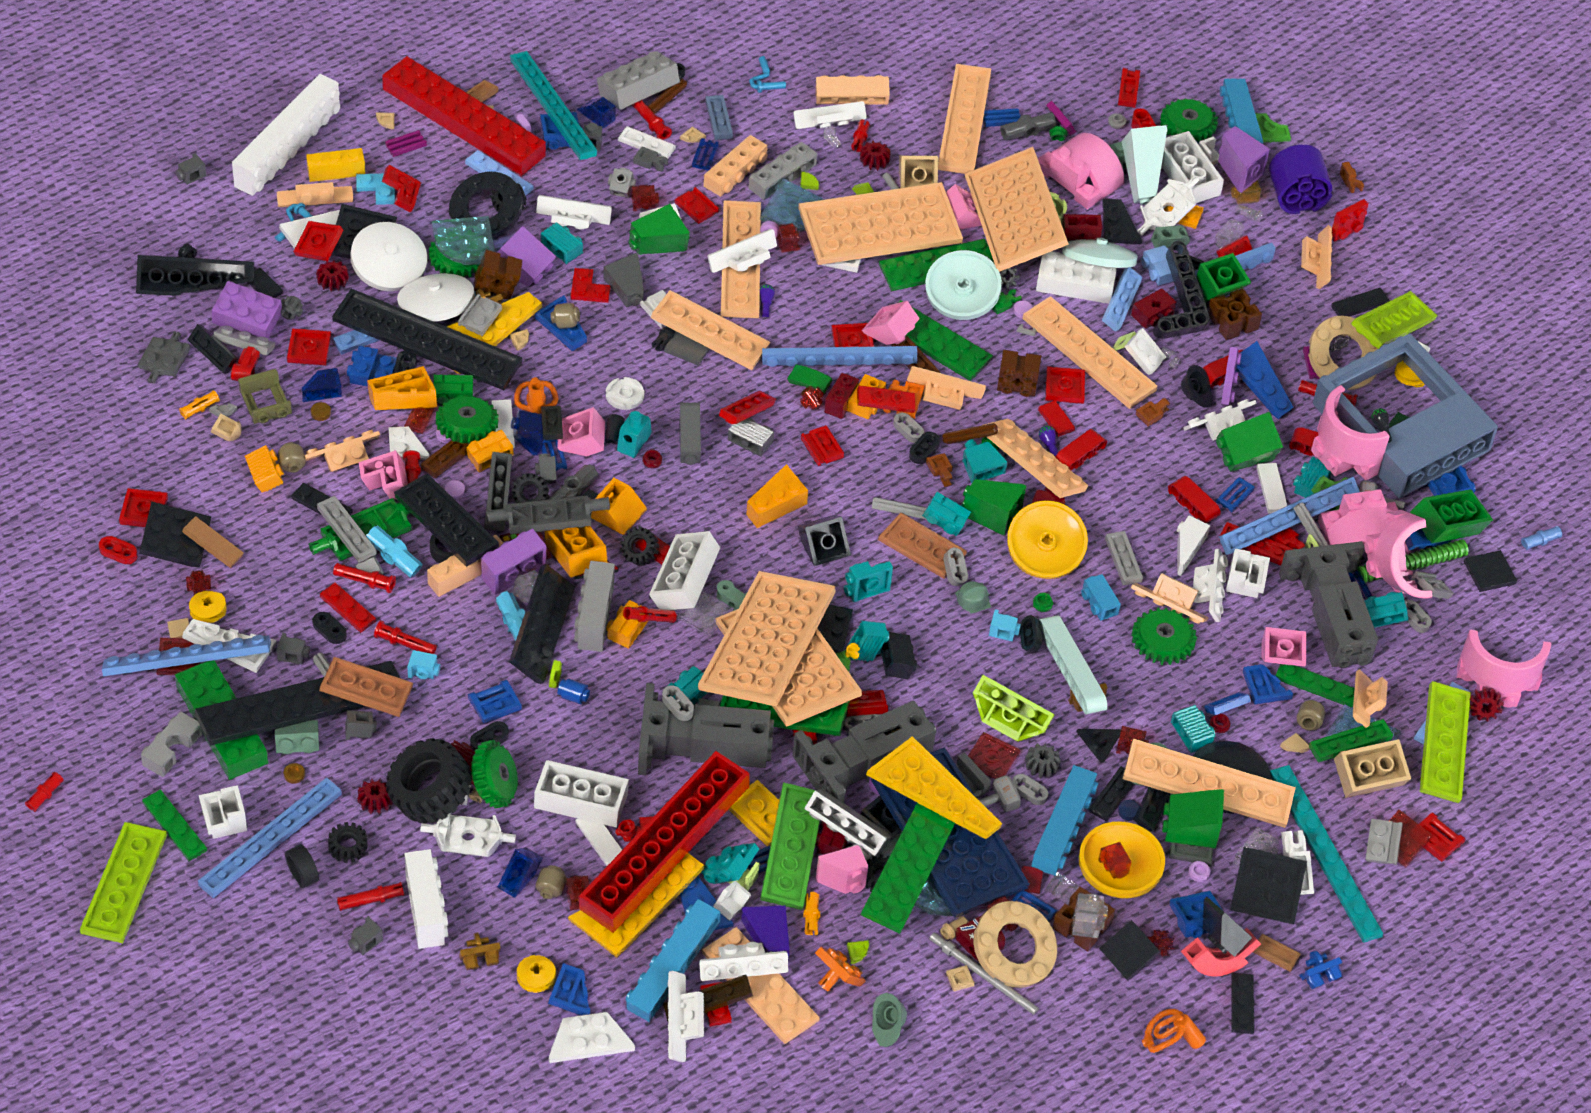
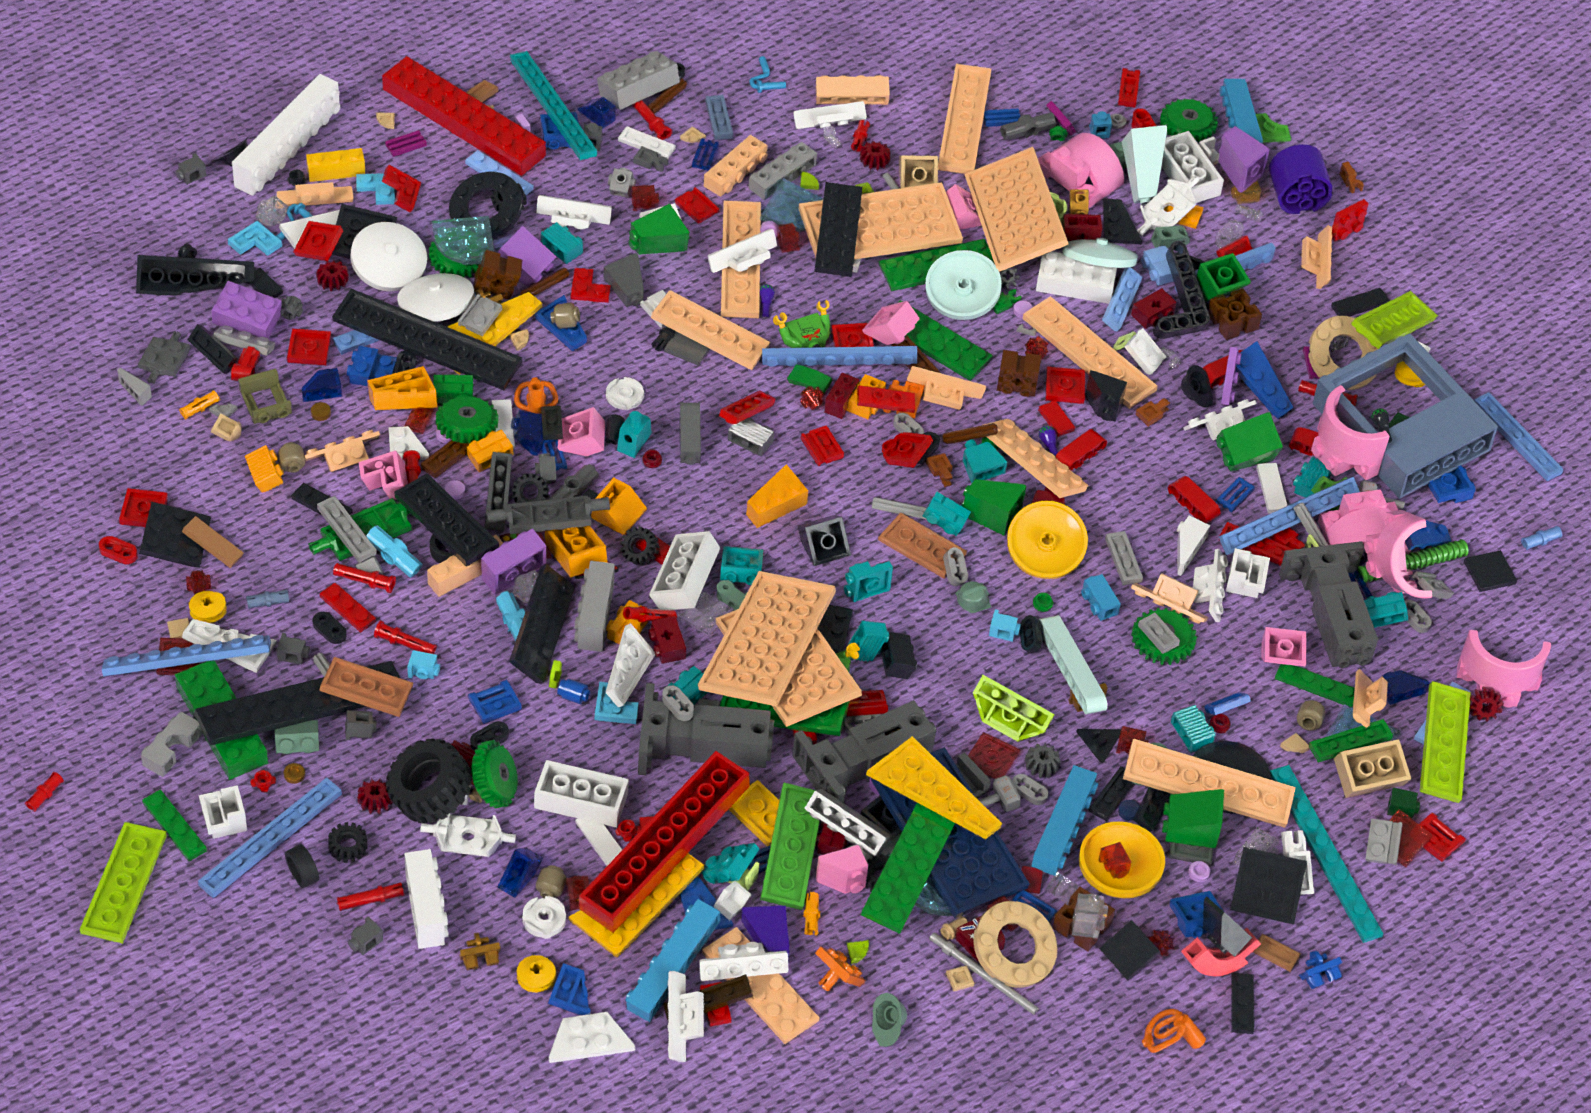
blue wing [1242,664,1293,704] -> none
green brick [1410,489,1493,544] -> none
none -> light grey slope [117,368,152,406]
none -> black piece [211,137,249,166]
none -> medium azure plate [228,221,282,256]
none -> sand blue pin [246,589,289,609]
none -> red plate [250,770,276,793]
none -> clear brick [256,195,289,227]
none -> black plate [287,169,306,186]
none -> reddish brown axle [520,267,570,296]
none -> white plate [523,896,566,939]
none -> medium azure plate [595,682,639,724]
none -> white wing [605,623,655,708]
none -> dark red brick [648,616,686,664]
none -> teal plate [720,546,763,585]
none -> bright green torso [773,300,831,348]
none -> black plate [814,182,863,277]
none -> red plate [882,432,933,468]
none -> clear red gear [1025,336,1049,359]
none -> pearl gold hips [1069,189,1089,214]
none -> black slope [1085,370,1127,422]
none -> dark azure brick [1089,111,1112,138]
none -> light grey plate [1138,613,1180,654]
none -> clear blue slope [1382,670,1429,705]
none -> dark green brick [1387,787,1420,820]
none -> medium blue plate [1474,392,1563,481]

